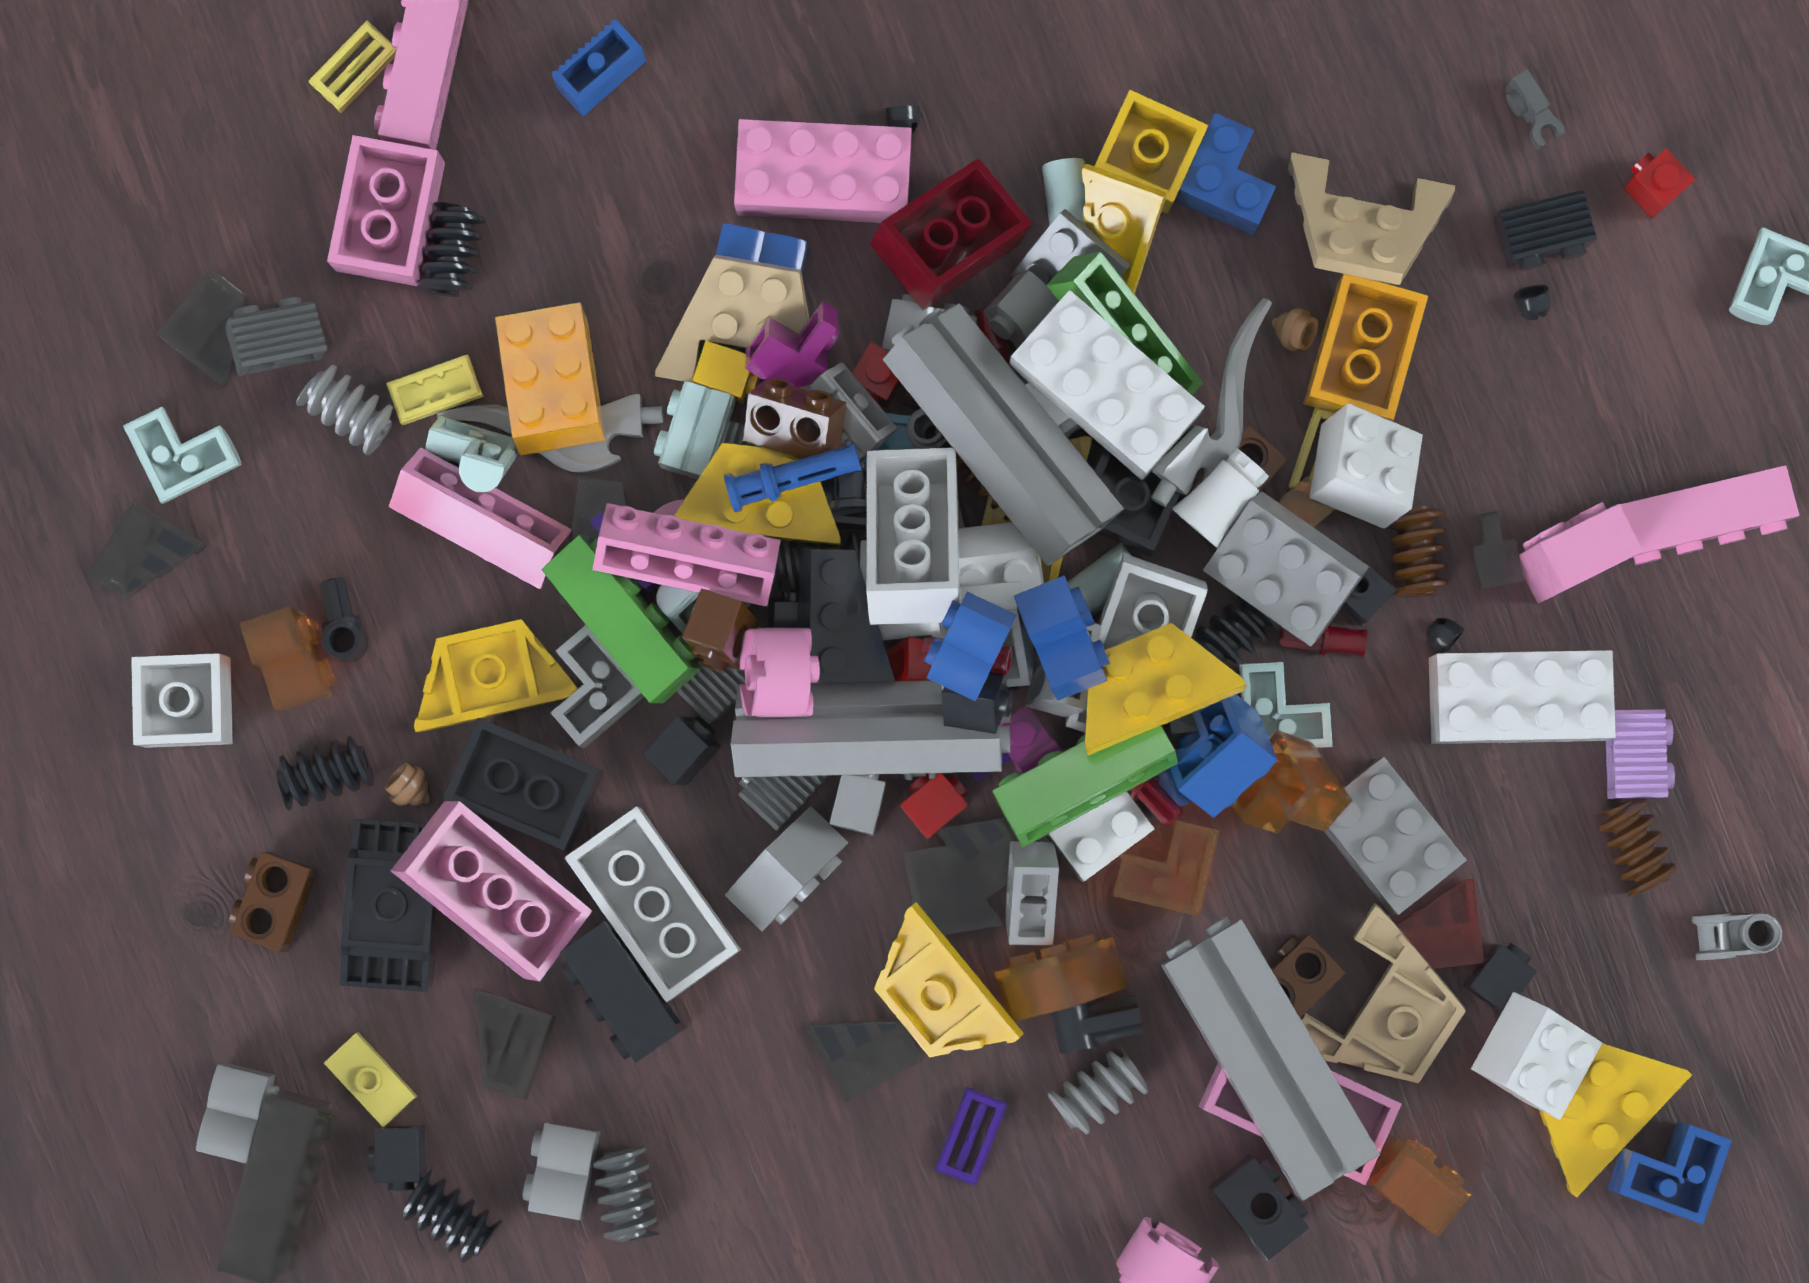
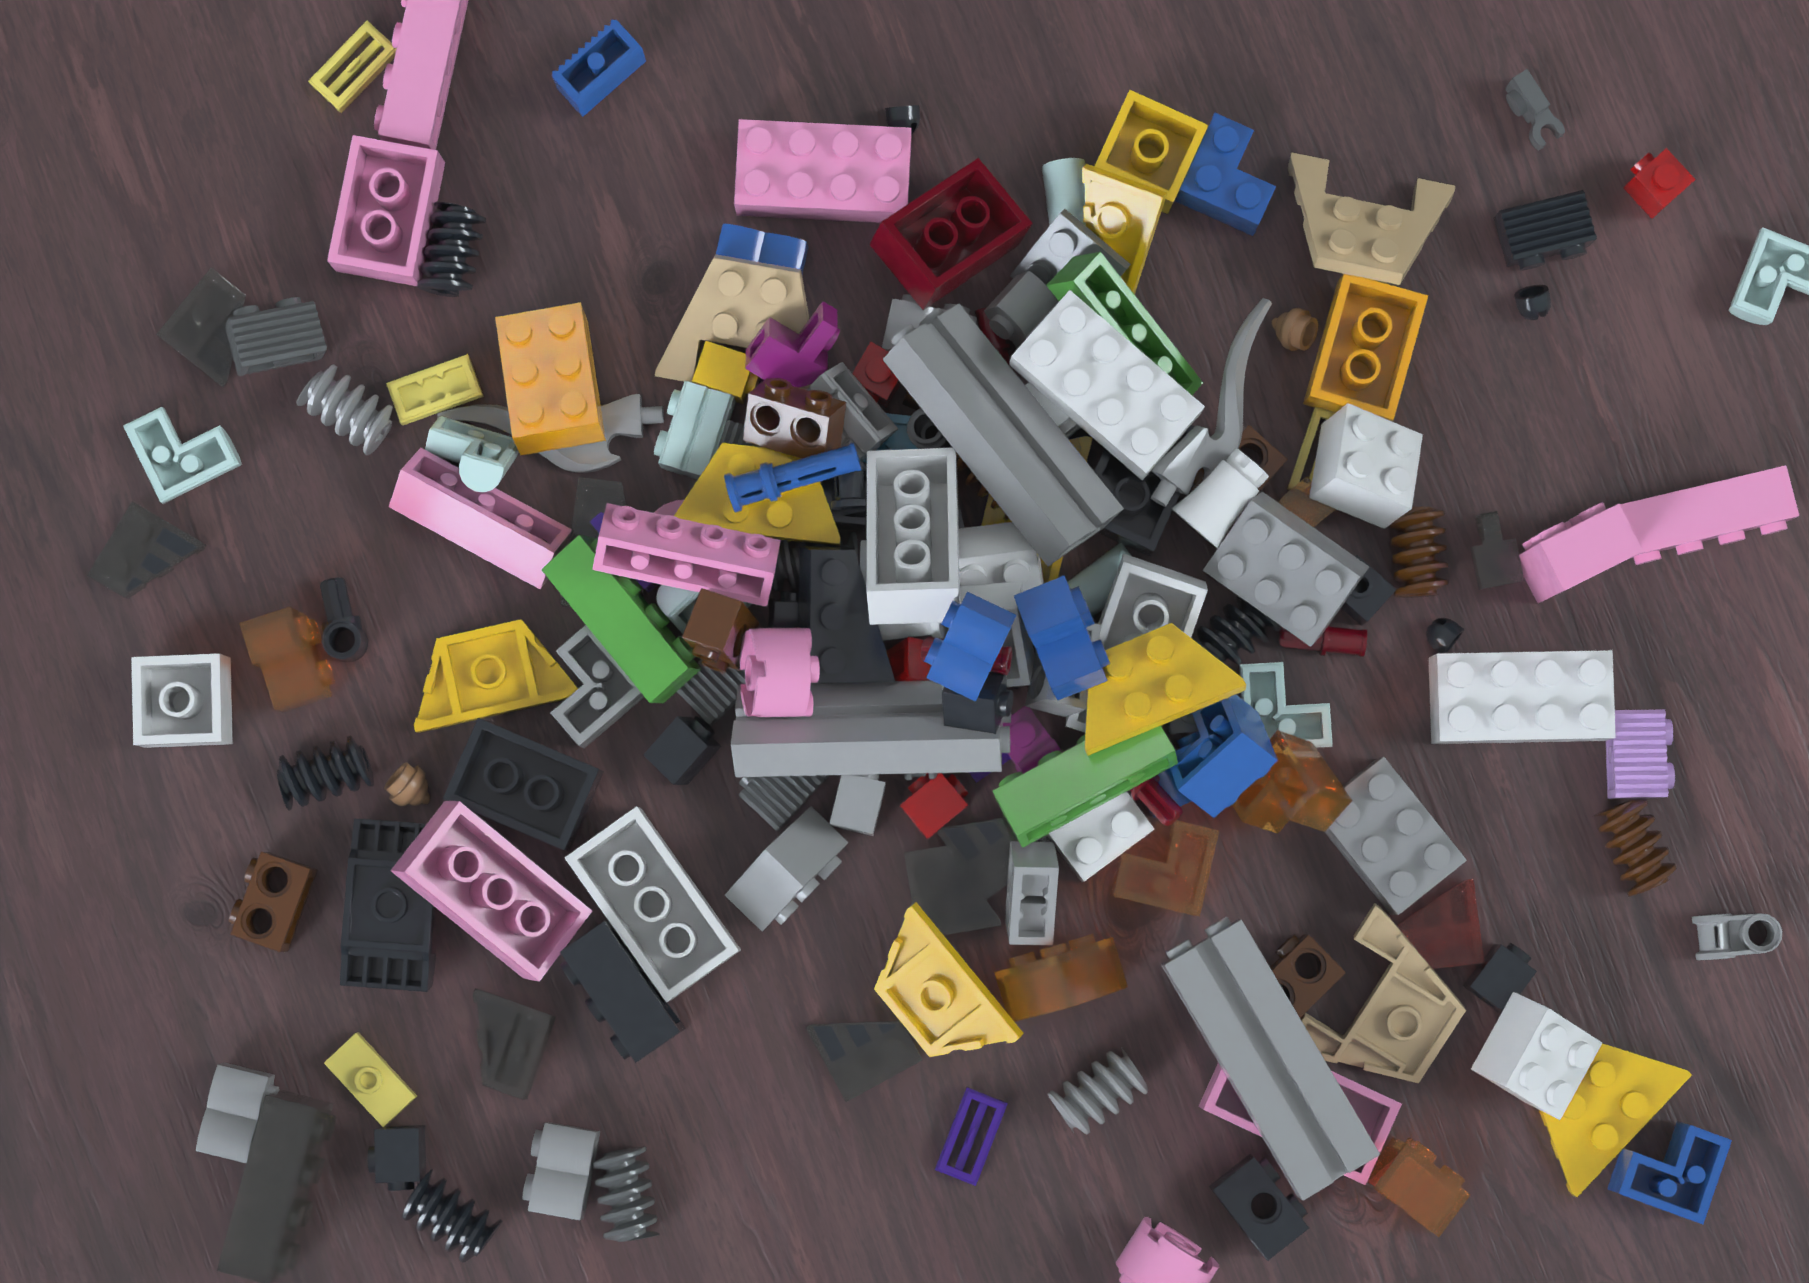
black piece [1051,996,1143,1053] -> none

